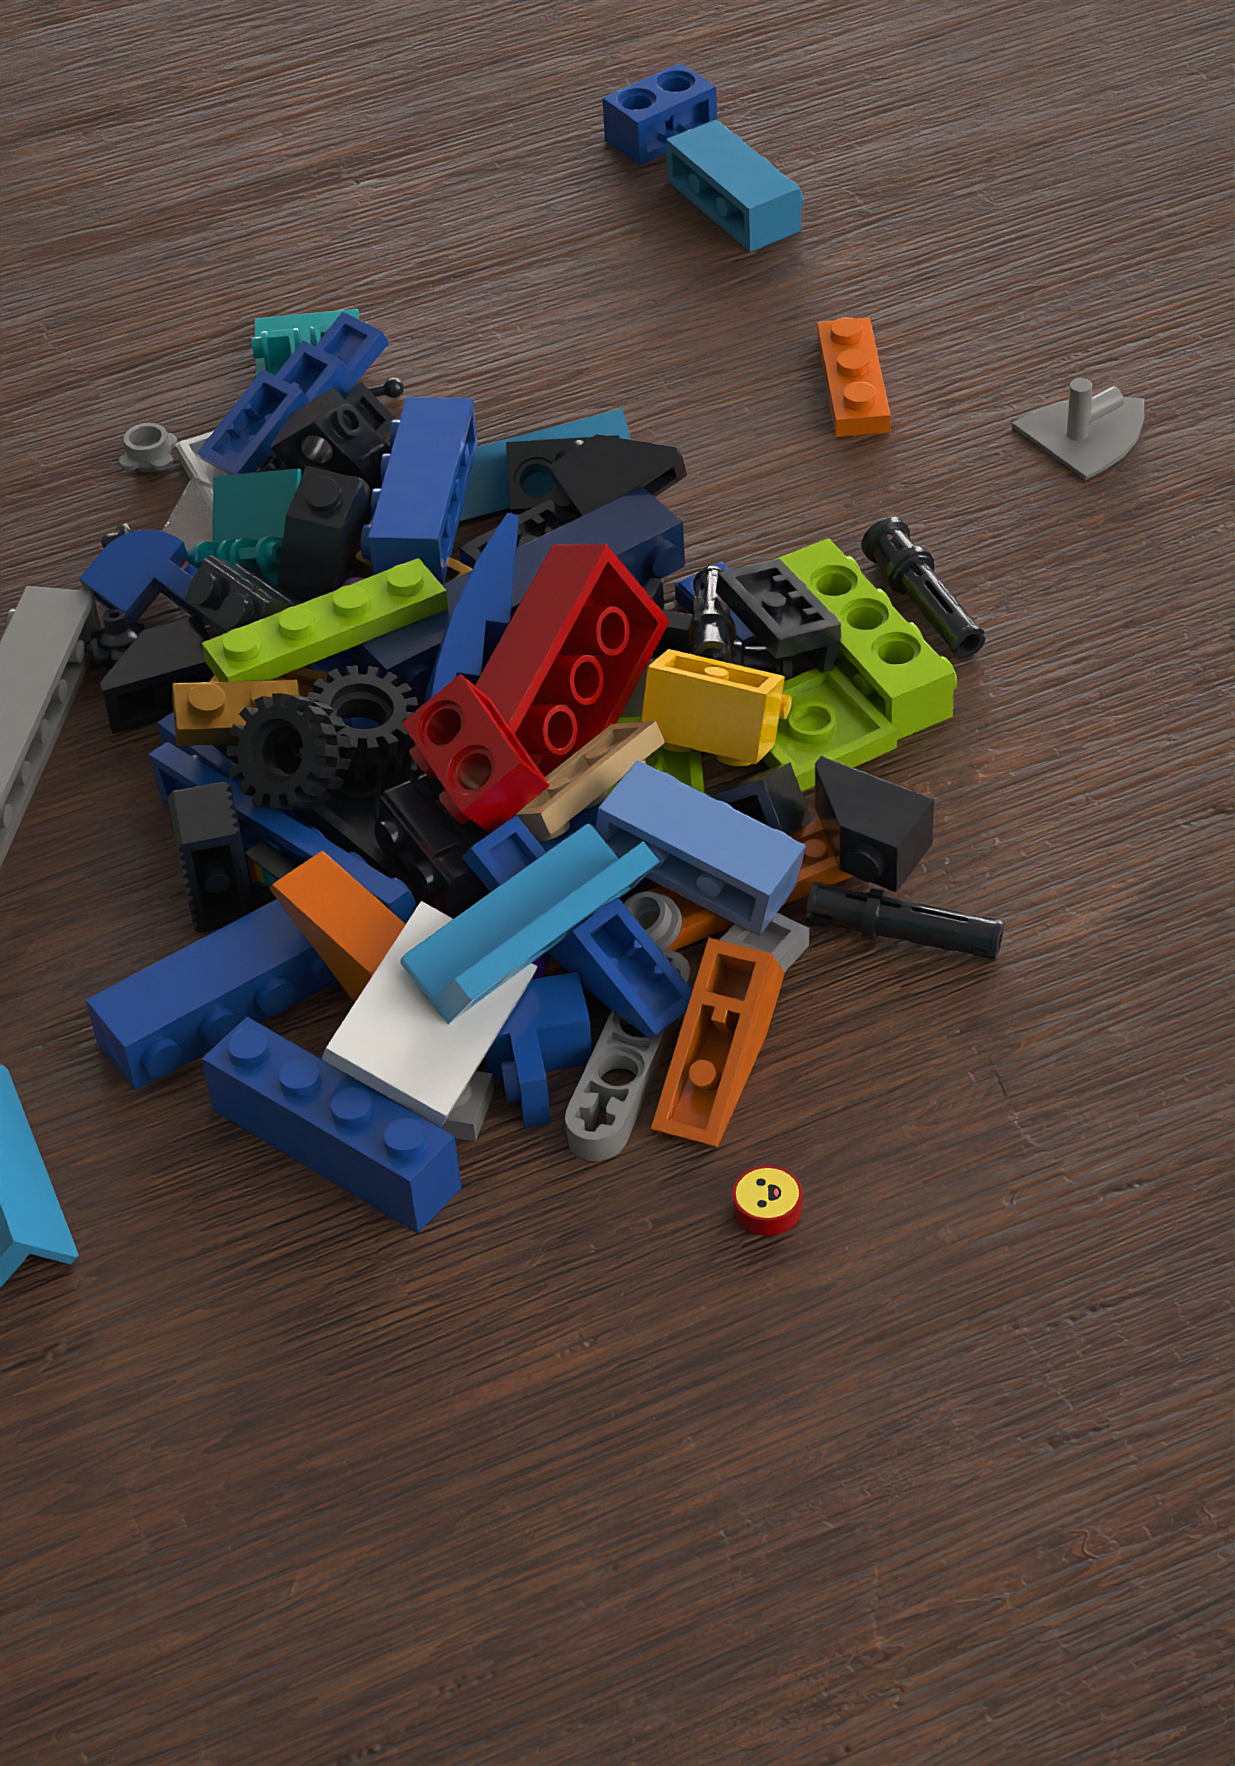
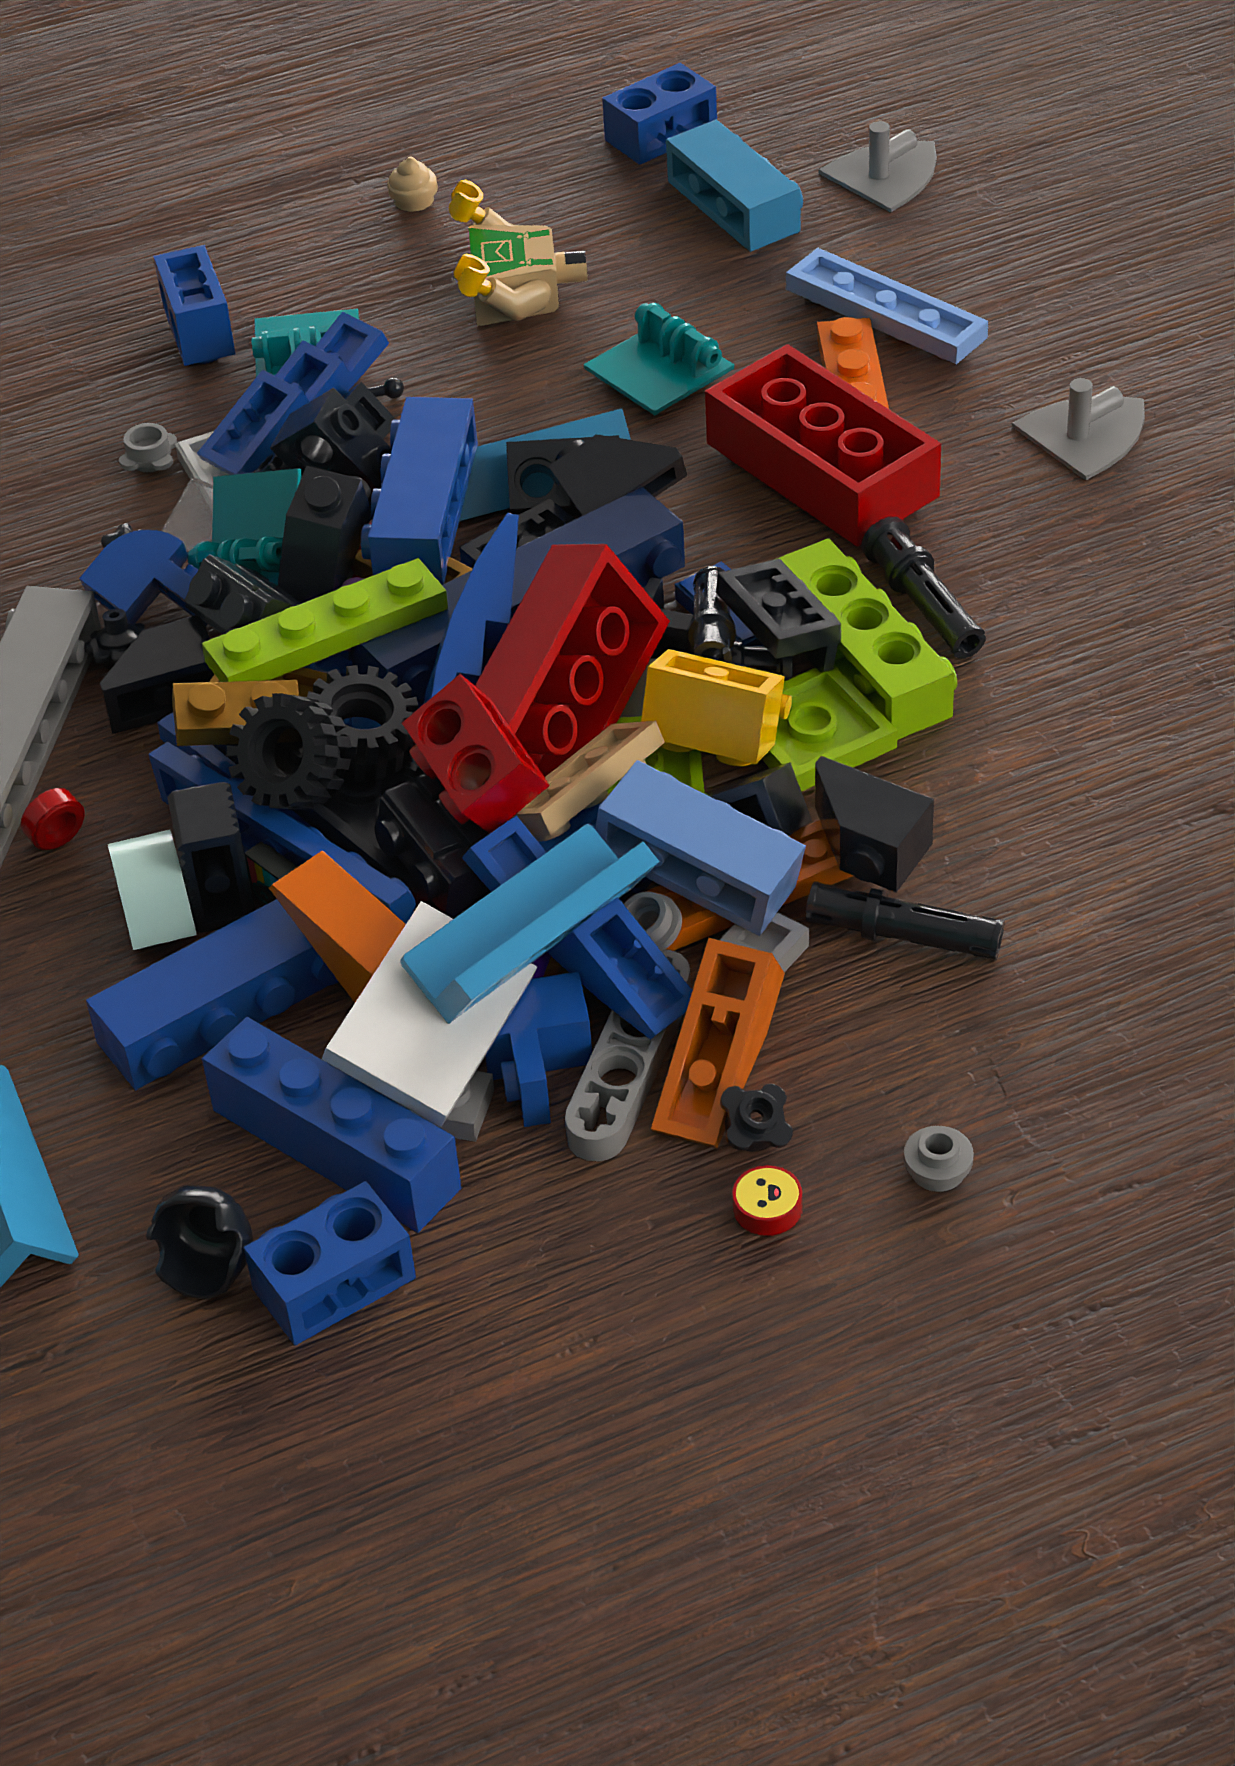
none -> red tile [20,788,85,850]
none -> light aqua brick [108,830,197,950]
none -> black hair [146,1185,253,1300]
none -> blue brick [153,245,235,366]
none -> blue brick [244,1181,416,1346]
none -> tan plate [388,157,438,211]
none -> torso [449,180,588,326]
none -> teal hinge [584,303,734,415]
none -> red brick [705,344,941,547]
none -> black plate [720,1084,793,1152]
none -> light blue plate [786,248,988,364]
none -> light grey shield [819,121,937,213]
none -> light grey plate [904,1126,974,1192]

